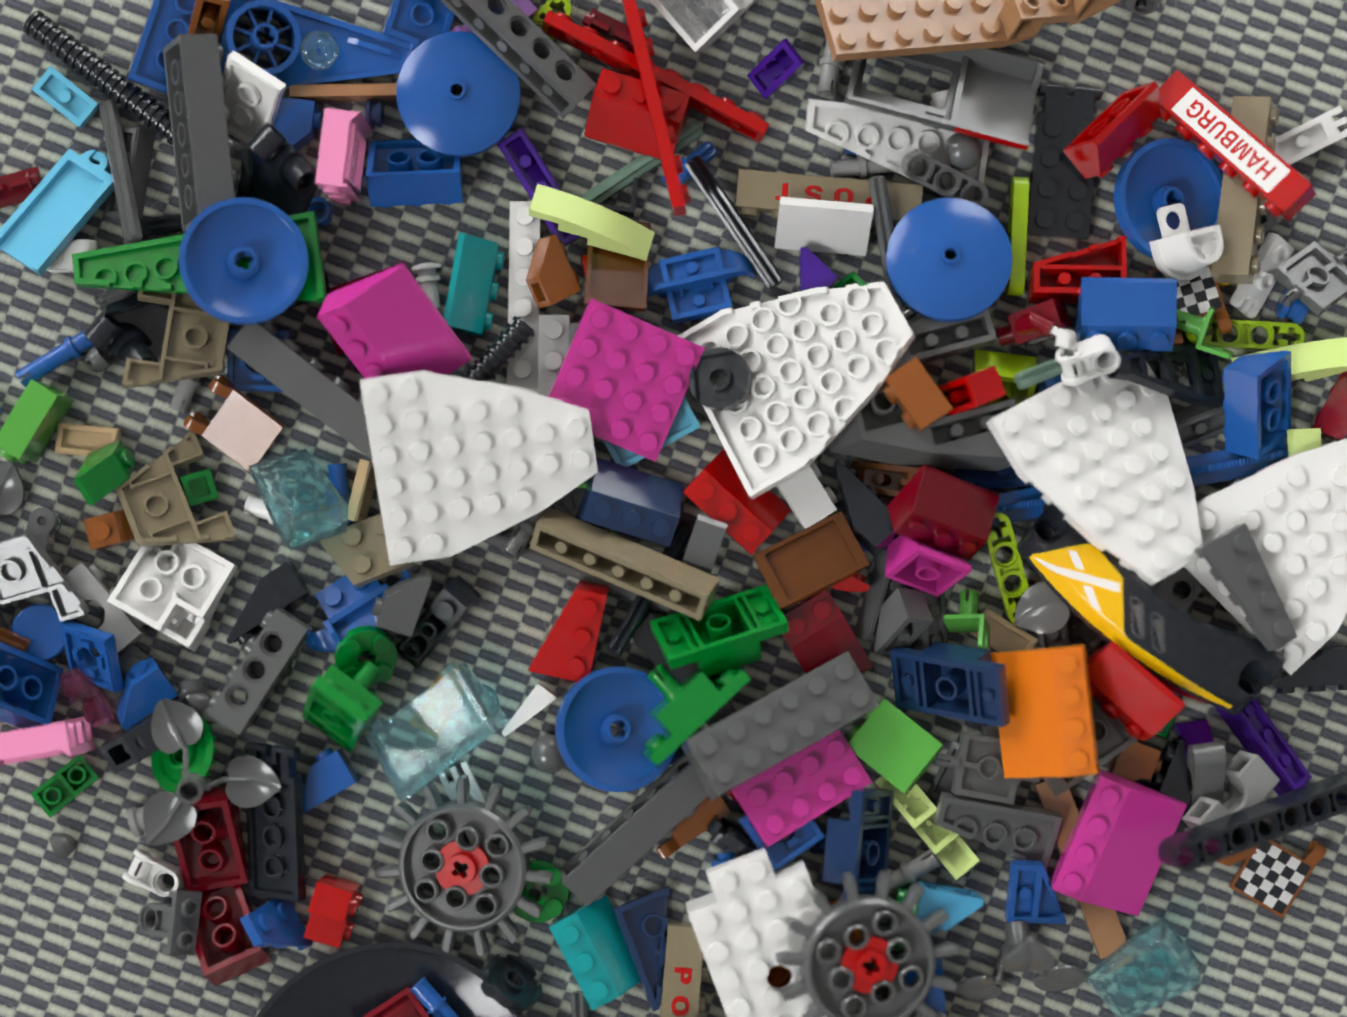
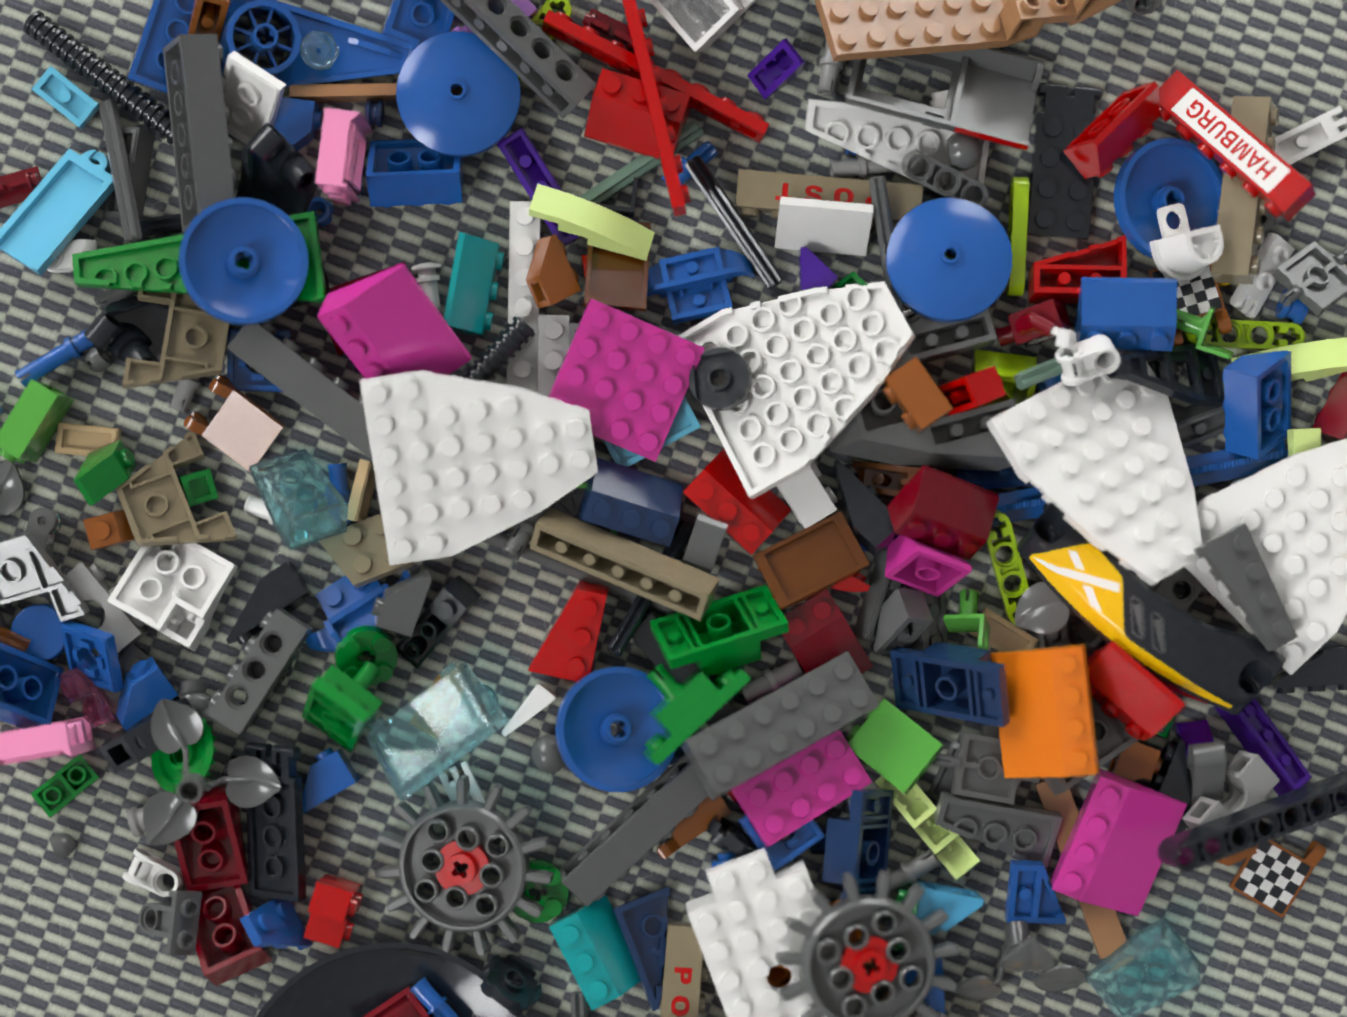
none -> light grey pin [740,658,803,703]

